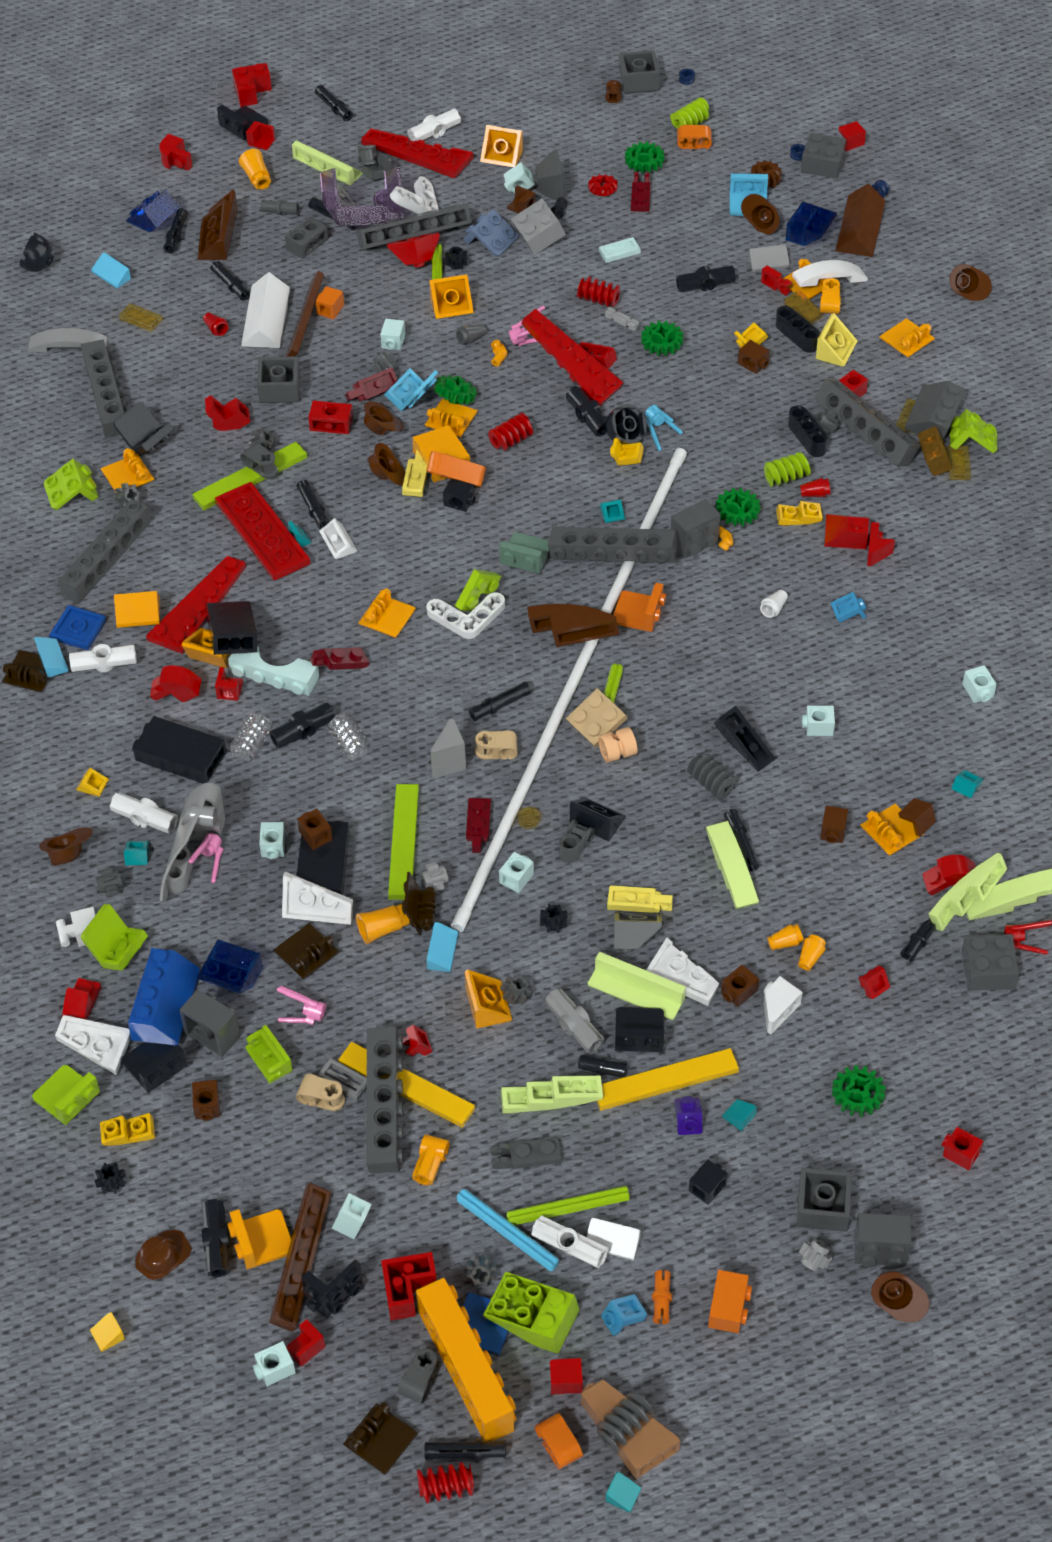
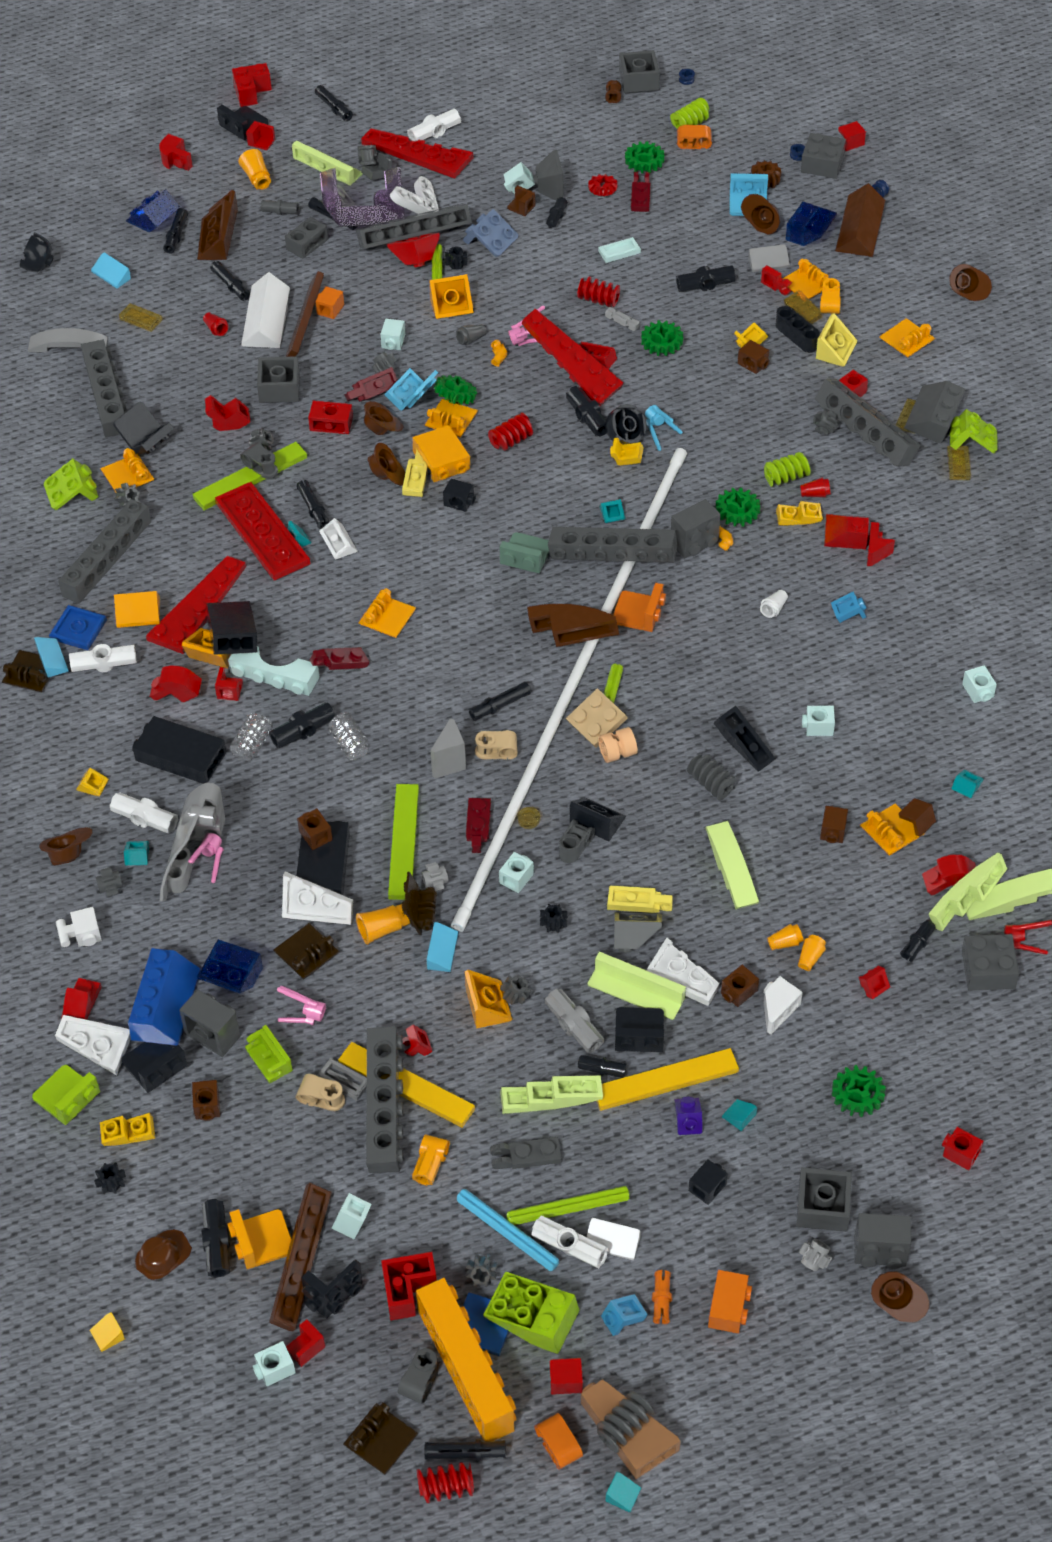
lime bracket [81,904,148,971] -> none
light aqua brick [259,822,286,859] -> none
orange beam [426,451,486,488] -> none
white beam [426,593,505,639] -> none
lime plate [455,569,502,611] -> none
light orange slope [480,125,523,167] -> none
light grey brick [511,199,566,255] -> none
black pin [724,809,759,872] -> none
black beam [788,405,828,457] -> none
white slope [792,260,868,287] -> none
pearl gold brick [918,427,952,476] -> none

